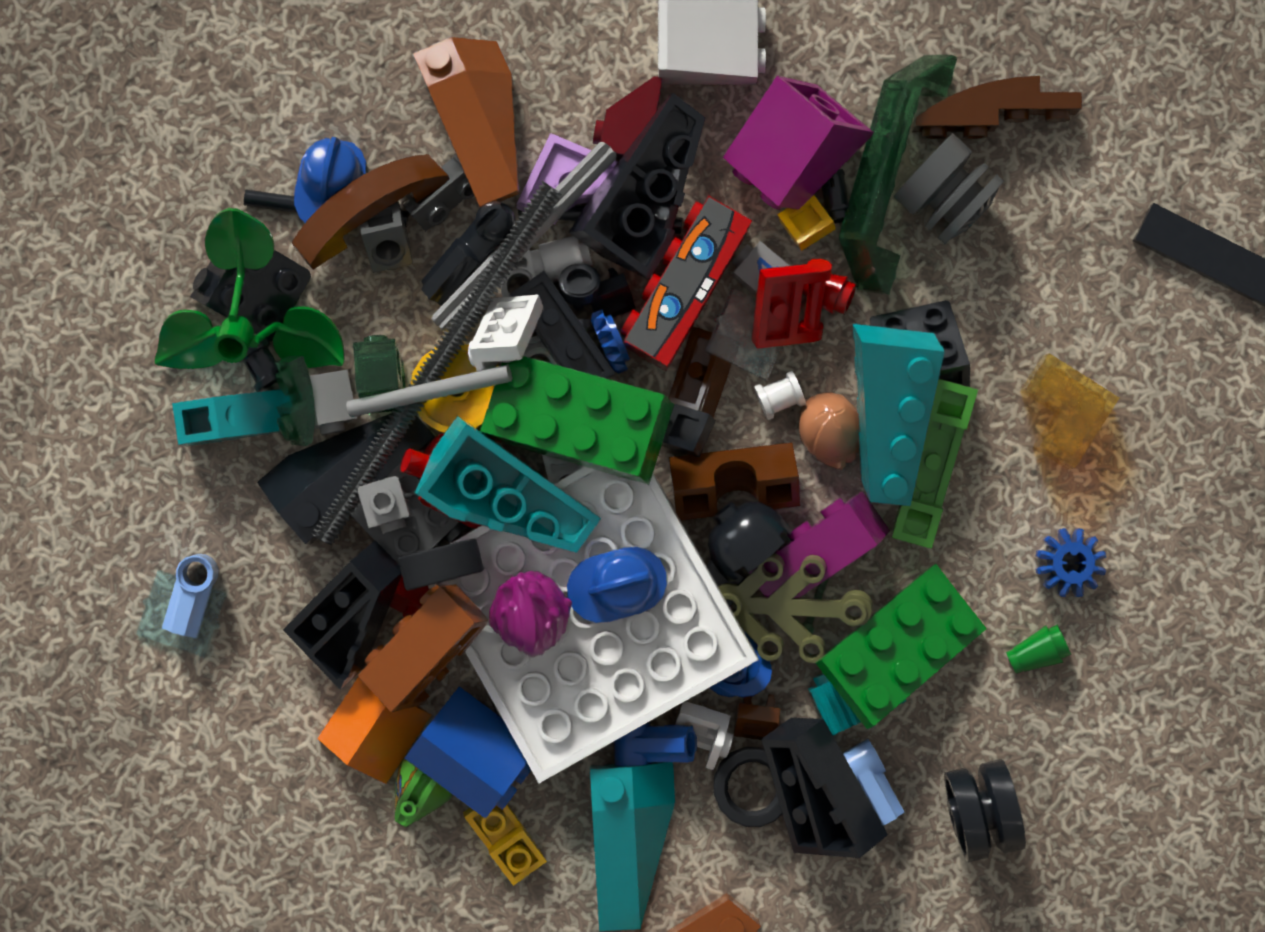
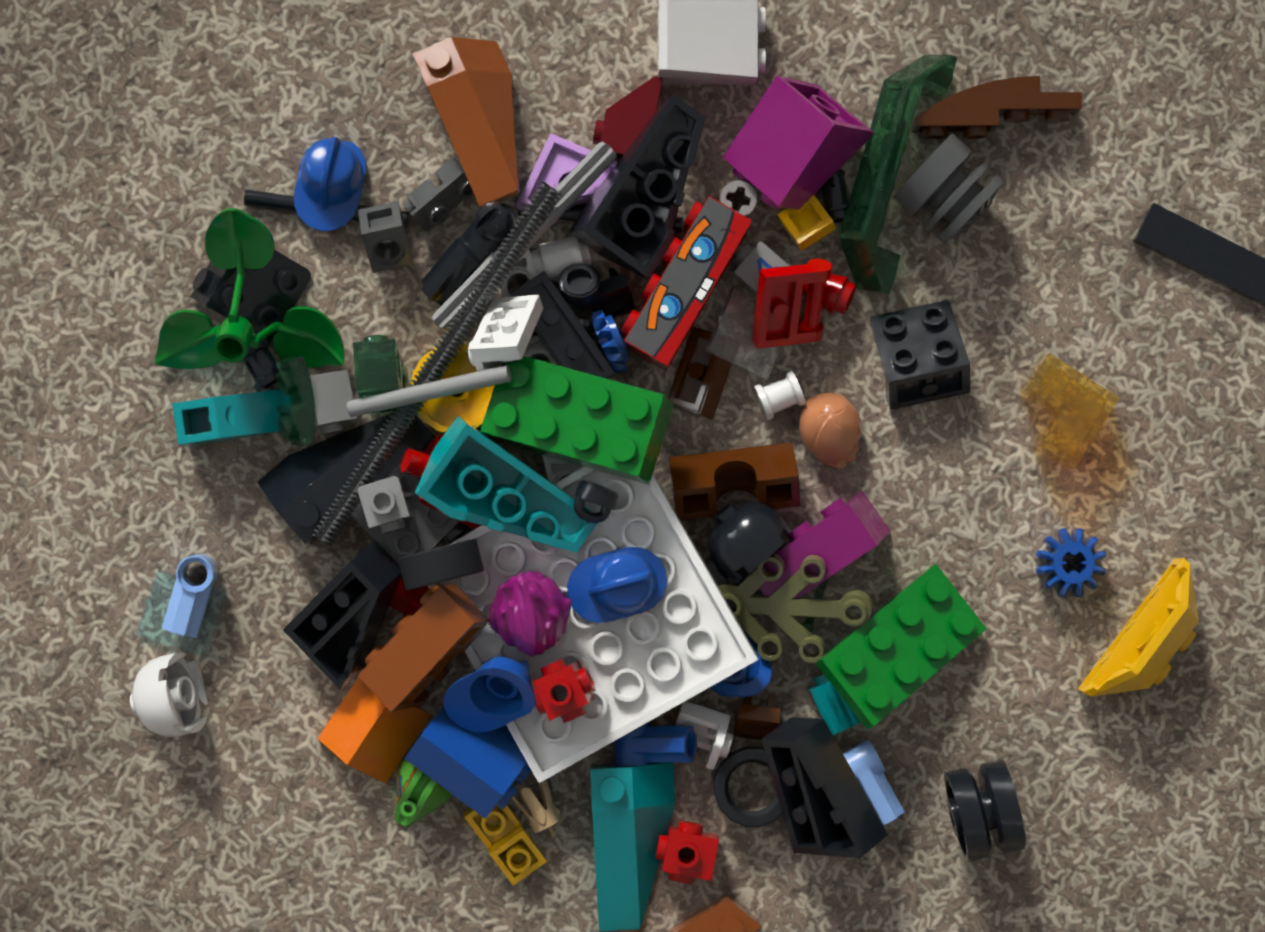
reddish brown slope [292,154,450,270] -> none
black tile [662,404,716,458] -> none
teal wedge [853,324,945,506] -> none
bright green slope [891,379,978,549] -> none
green cone [1006,624,1072,674] -> none
none -> white cylinder [130,652,208,737]
none -> blue piece [443,656,536,732]
none -> tan piece [511,779,563,836]
none -> red brick [532,658,596,723]
none -> black tile [573,479,619,523]
none -> red brick [655,821,719,884]
none -> light grey bush [719,180,757,218]
none -> yellow wedge [1077,558,1199,697]

